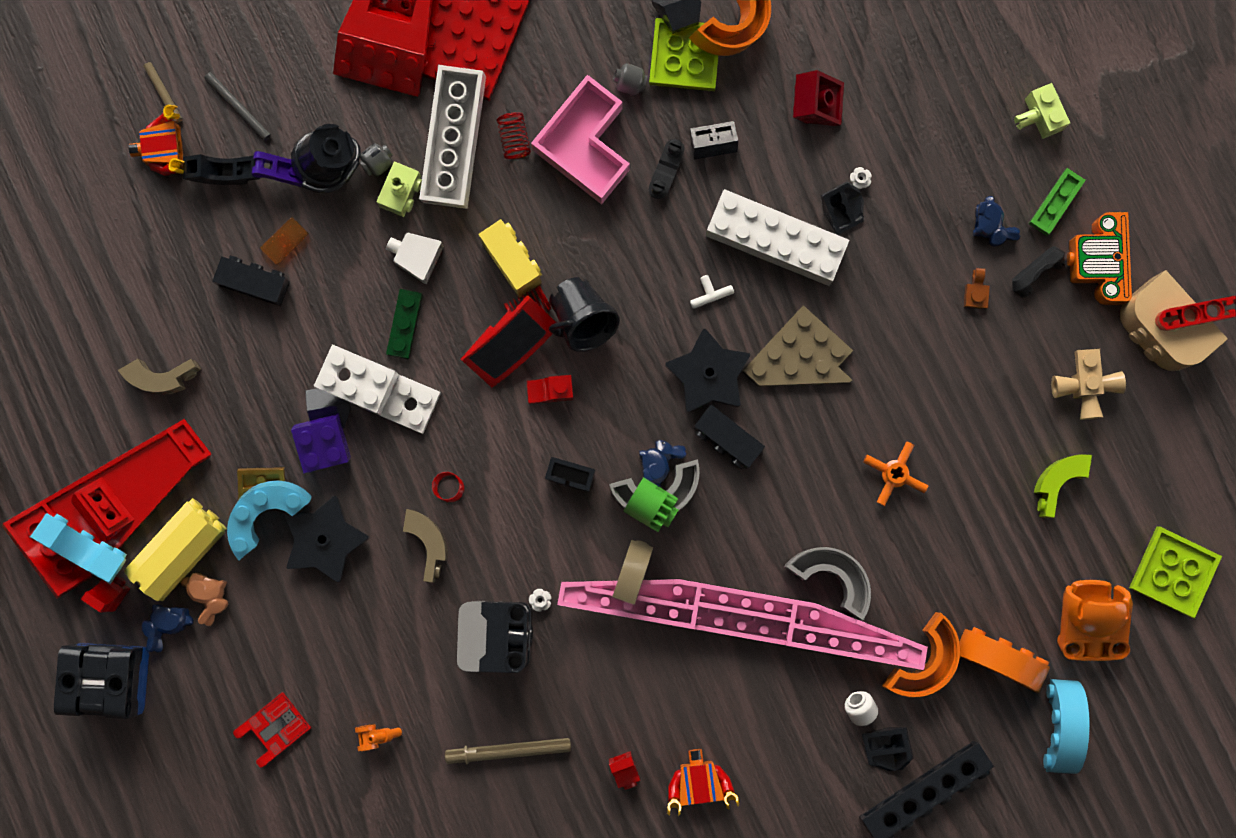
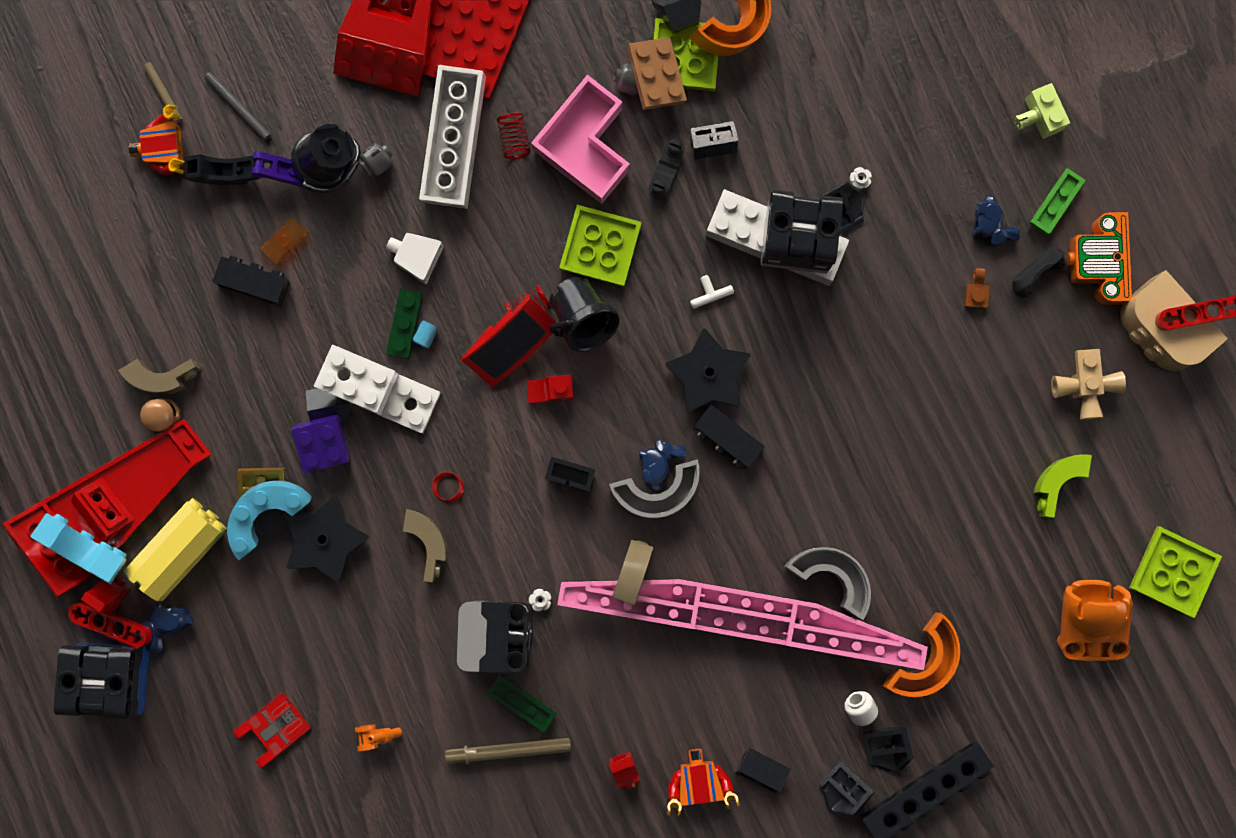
nougat animal [181,573,228,626] -> none
yellowish green brick [376,161,422,217] -> none
light yellow brick [478,219,542,298] -> none
bright green gear [623,477,679,532] -> none
dark tan wing [742,305,853,387] -> none
dark red slope [793,70,844,126] -> none
orange bar [863,442,928,506] -> none
orange brick [959,627,1050,693] -> none
medium azure brick [1043,679,1089,774] -> none
none -> red beam [68,602,152,647]
none -> medium nougat helmet [140,398,181,432]
none -> medium azure brick [413,320,438,349]
none -> dark green plate [487,674,557,732]
none -> lime plate [559,205,642,287]
none -> medium nougat plate [627,37,687,110]
none -> black hinge [735,748,791,794]
none -> black piece [761,189,843,274]
none -> black slope [820,761,875,816]

